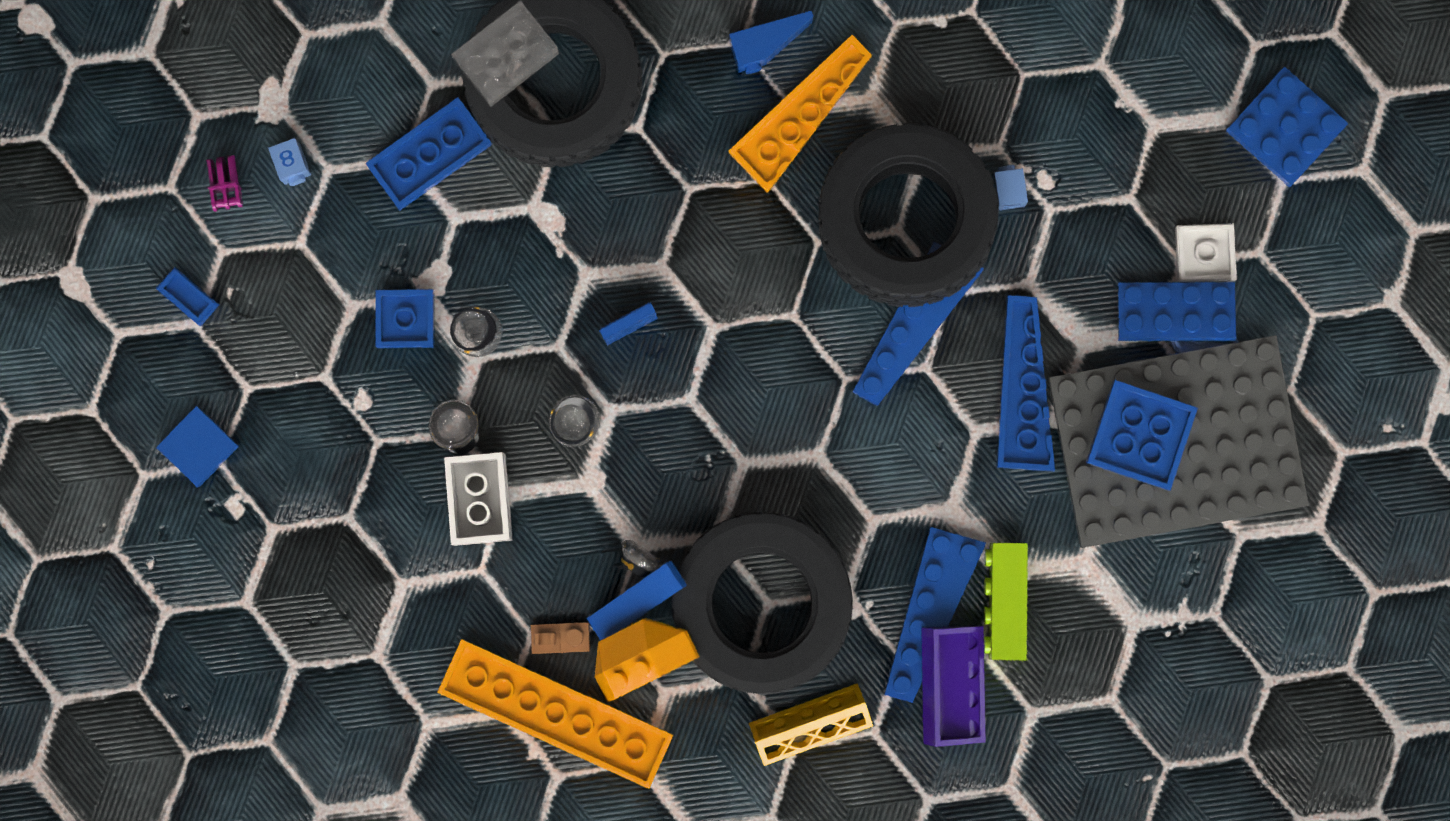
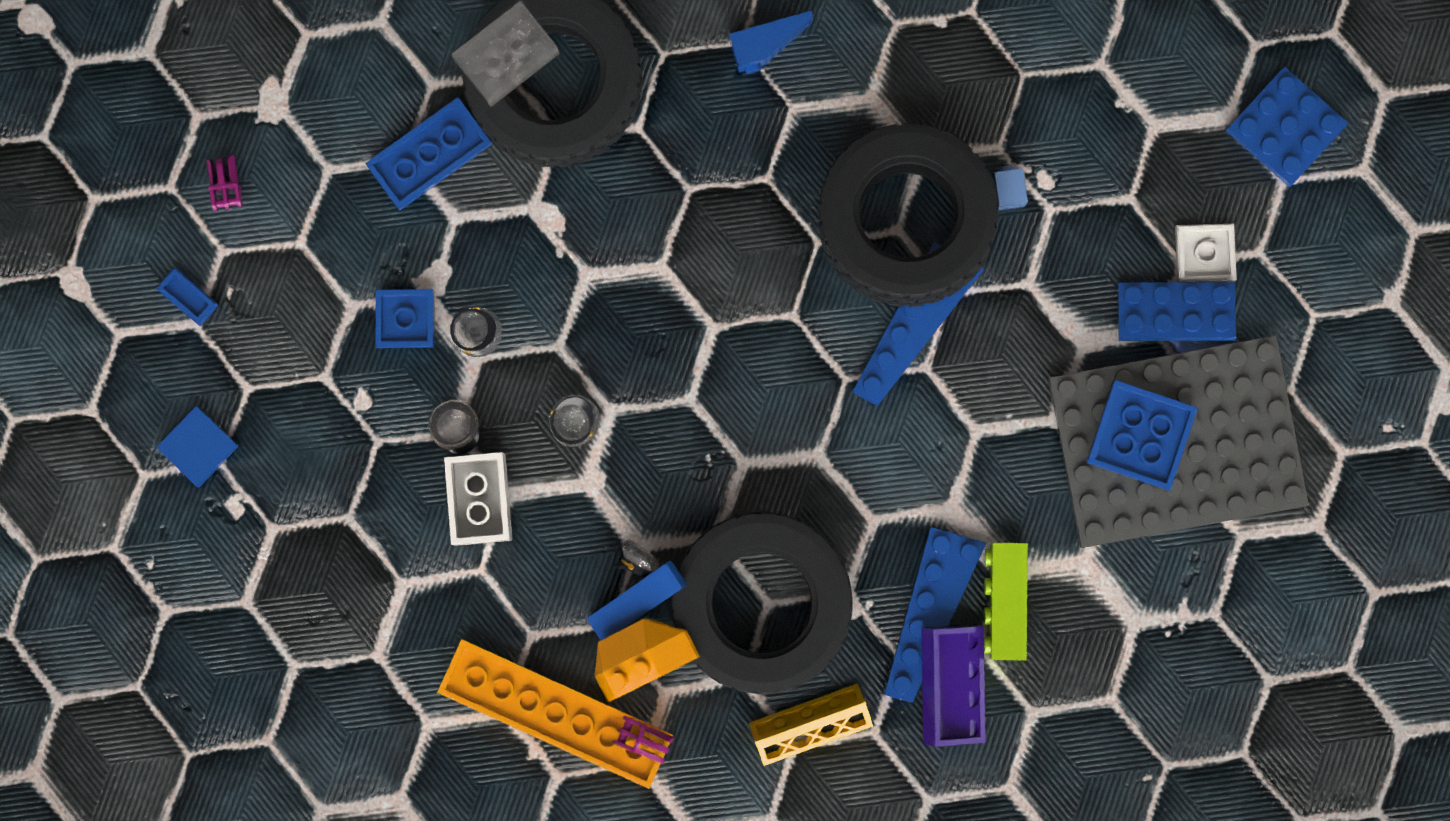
medium blue brick [268,138,311,186] -> none
medium nougat plate [531,622,590,654] -> none
blue tile [599,302,657,346] -> none
light orange wing [728,35,872,193] -> none
blue wing [996,295,1055,472] -> none
none -> magenta arm [613,716,675,764]

